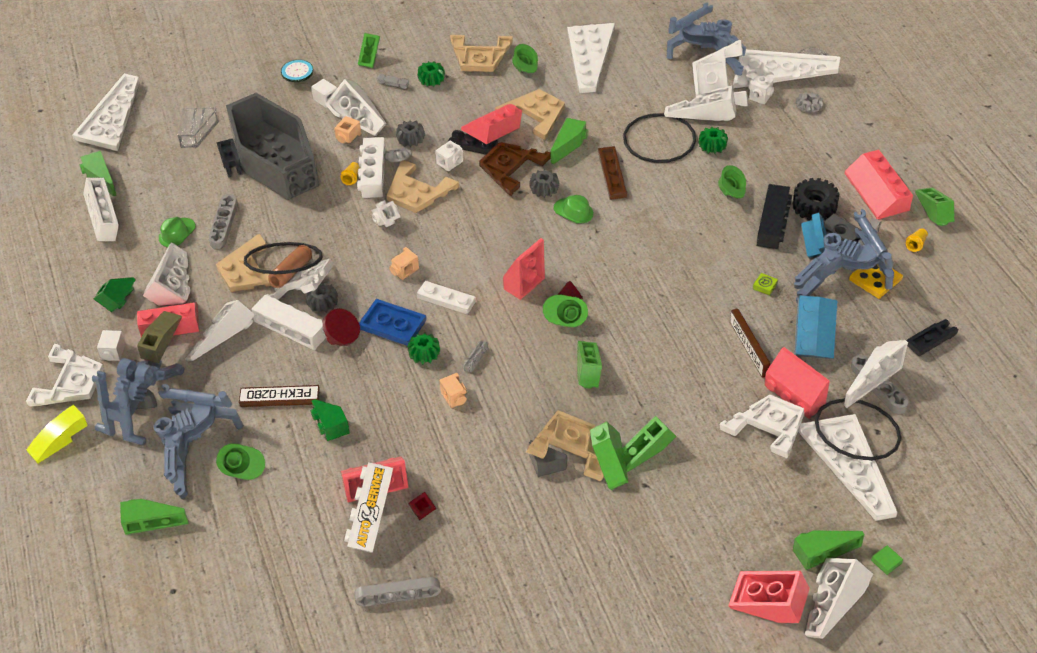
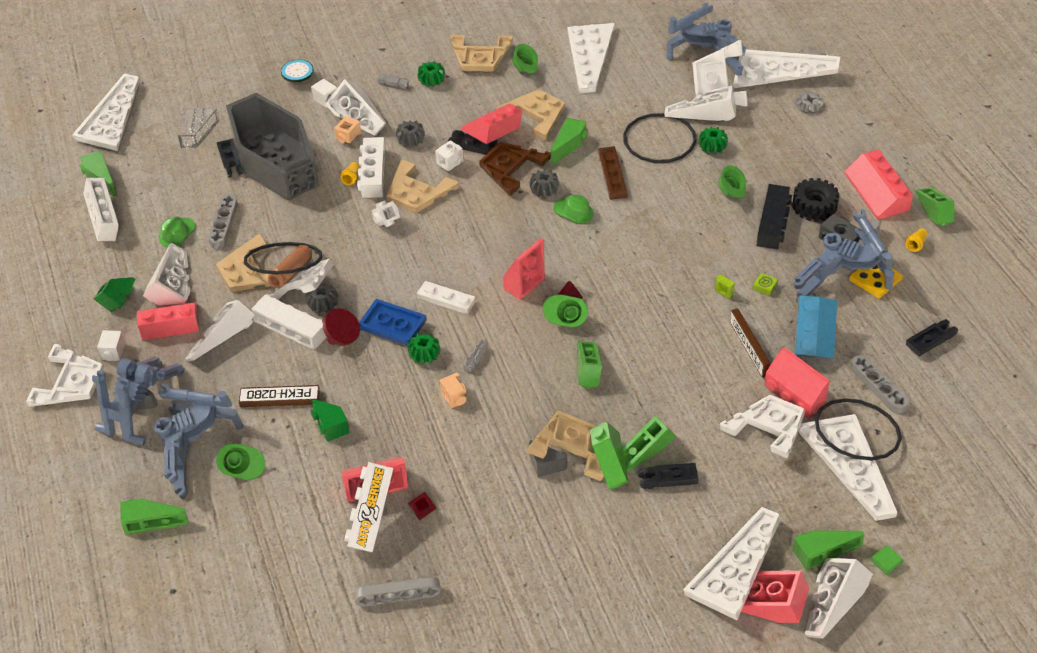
neon yellow slope [26,405,88,464] -> none
olive slope [137,311,182,363] -> none
bright green slope [358,33,380,68] -> none
light grey gear [384,147,412,162] -> none
light nougat brick [389,247,419,280] -> none
white brick [749,74,774,104] -> none
dark azure panel [801,213,826,258] -> none
white wedge [844,340,908,408] -> none
none -> black hinge [638,463,699,489]
none -> white wing [683,507,780,620]
none -> lime tile [715,274,735,299]

